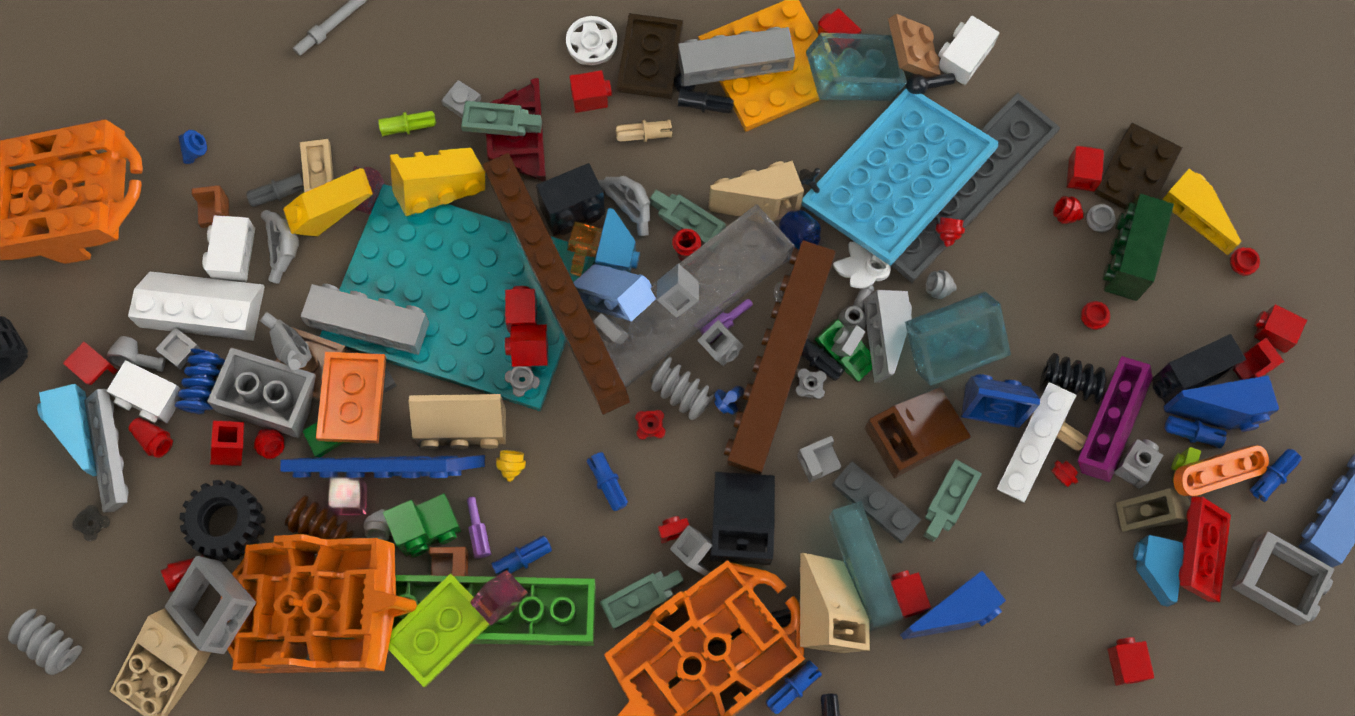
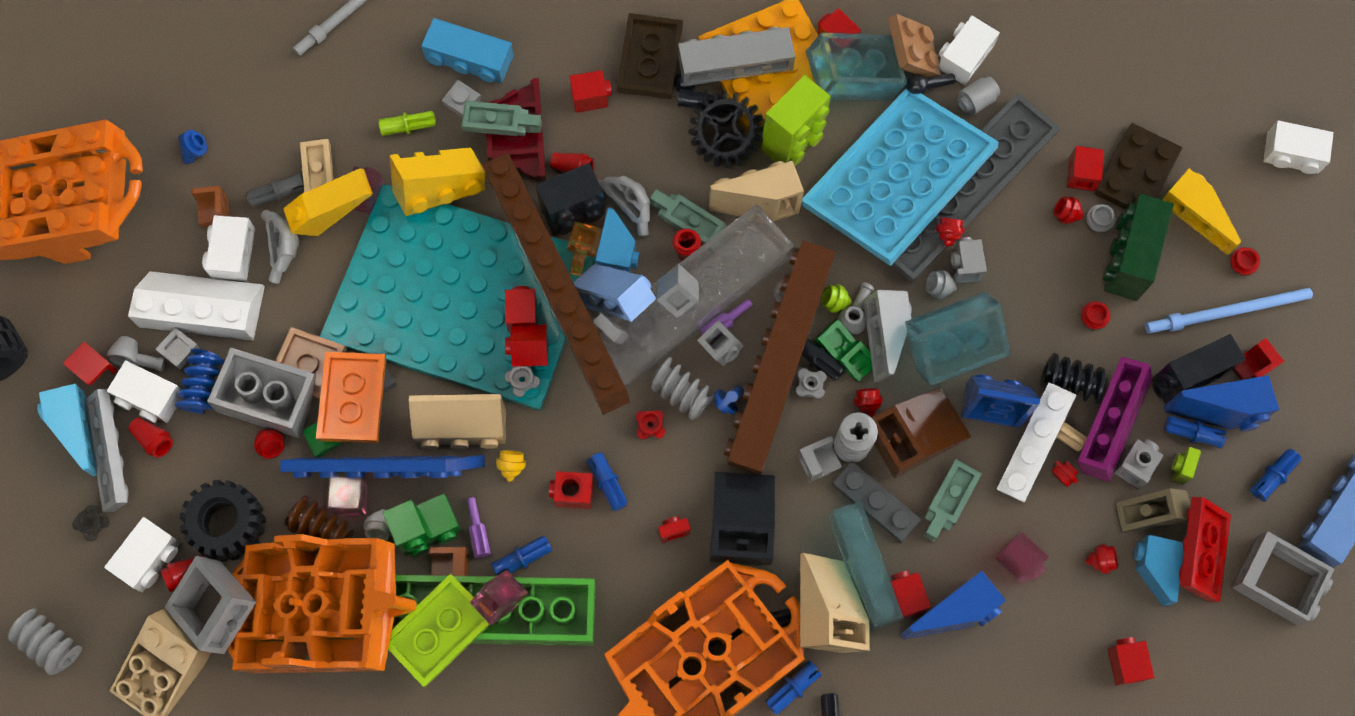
red brick [210,421,244,466] -> none
light grey piece [260,312,312,370] -> none
light grey brick [300,284,429,355] -> none
white wheel [566,16,617,65] -> none
sand green hinge [600,570,684,630] -> none
tan axle [615,120,672,142] -> none
light grey panel [670,525,713,576] -> none
clear blue head [779,210,821,249] -> none
black bar [800,168,820,193] -> none
light grey plate [831,325,866,357] -> none
white plate [833,242,891,289] -> none
orange plate [1173,445,1269,496] -> none
red brick [1254,304,1308,353] -> none
none -> white brick [104,517,181,593]
none -> dark azure brick [421,18,514,84]
none -> red brick [549,471,594,509]
none -> red cone [550,152,594,173]
none -> black gear [688,91,764,169]
none -> lime brick [760,75,831,166]
none -> lime plate [821,284,852,313]
none -> light grey piece [833,412,878,463]
none -> red plate [853,388,883,418]
none -> light grey brick [951,237,987,284]
none -> light grey brick [957,76,1000,115]
none -> clear pink brick [995,532,1049,584]
none -> red plate [1085,543,1118,574]
none -> light blue bar [1145,288,1313,334]
none -> white brick [1263,120,1334,174]

